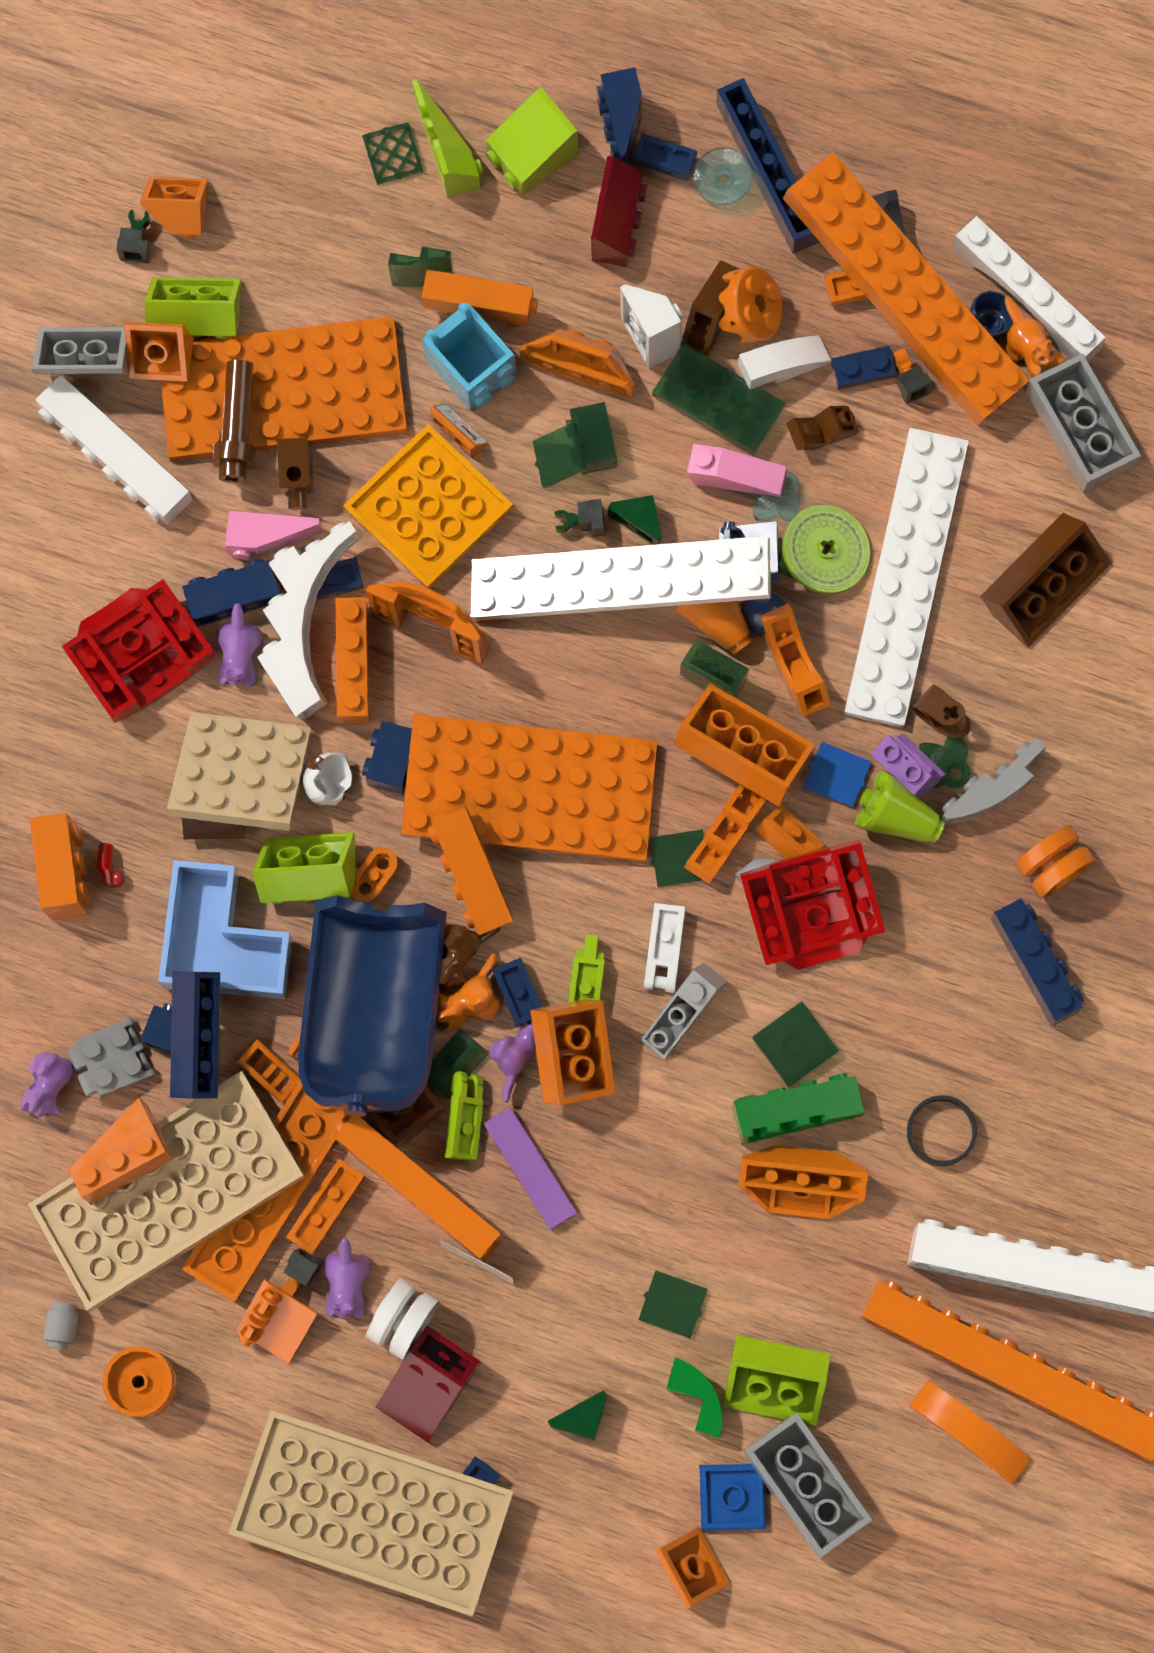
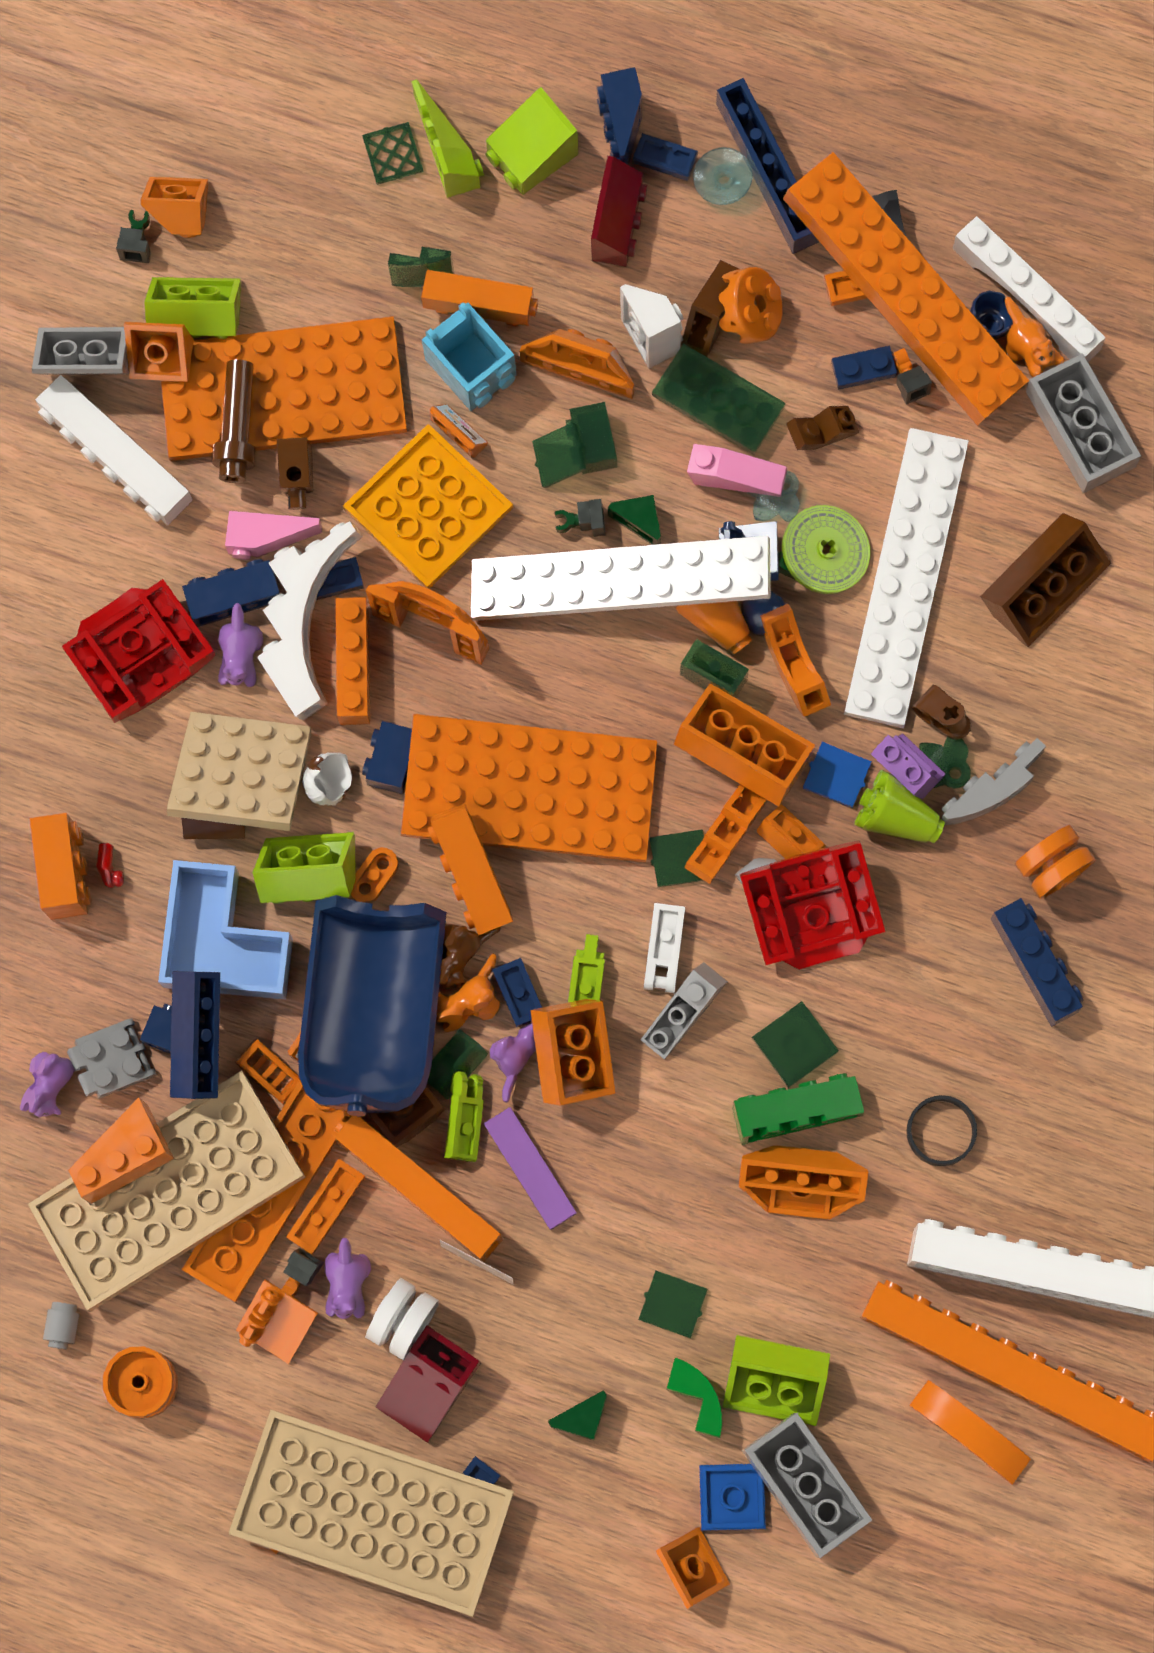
white slope [738,335,831,390] -> none

